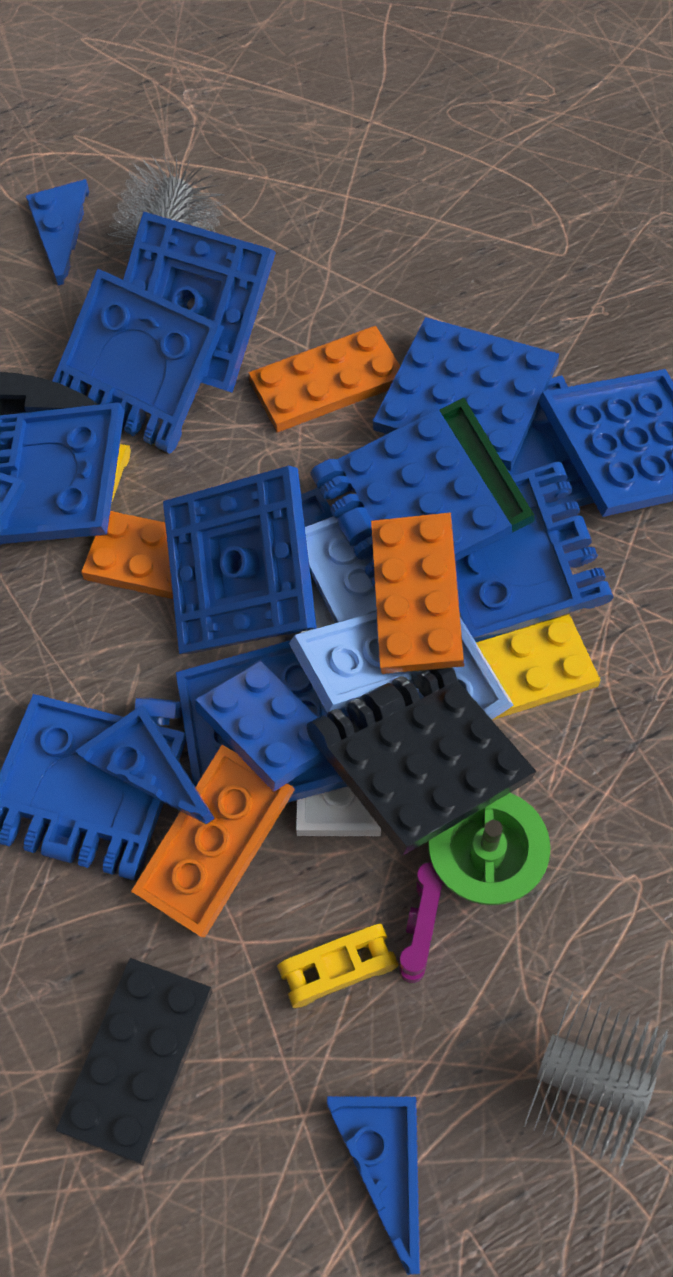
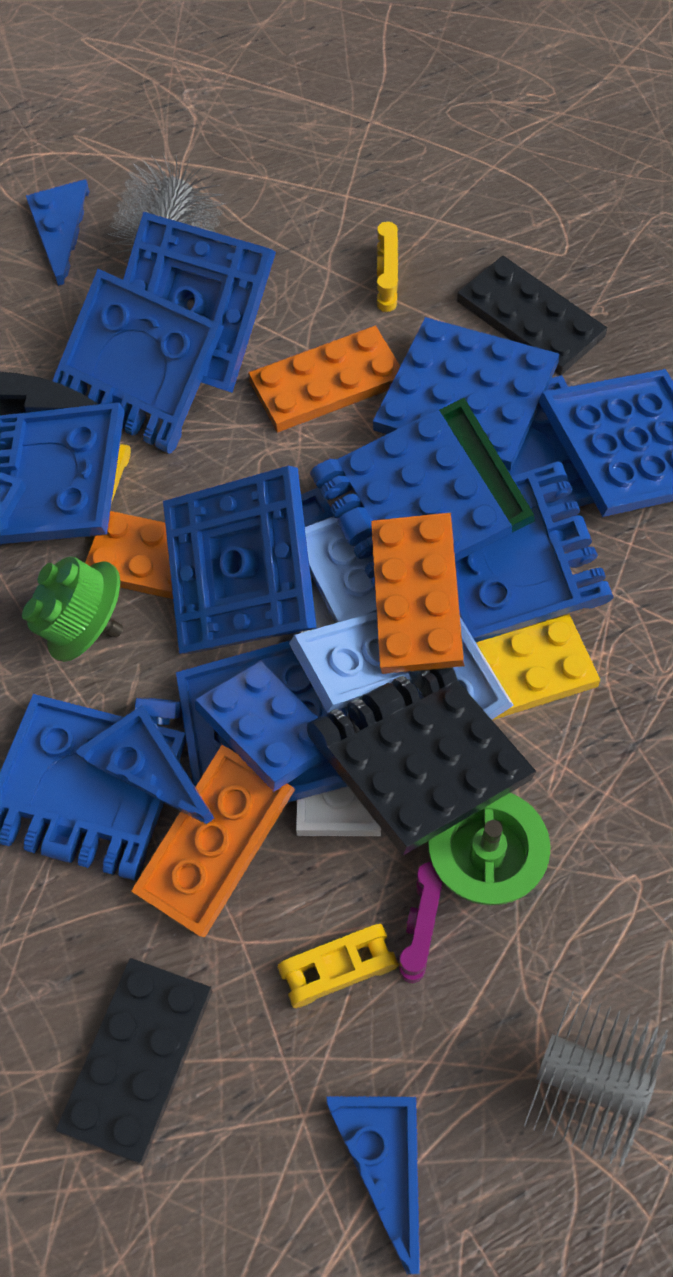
none -> bright green piece [22,556,123,662]
none -> yellow plate [377,221,398,312]
none -> black plate [457,255,608,376]

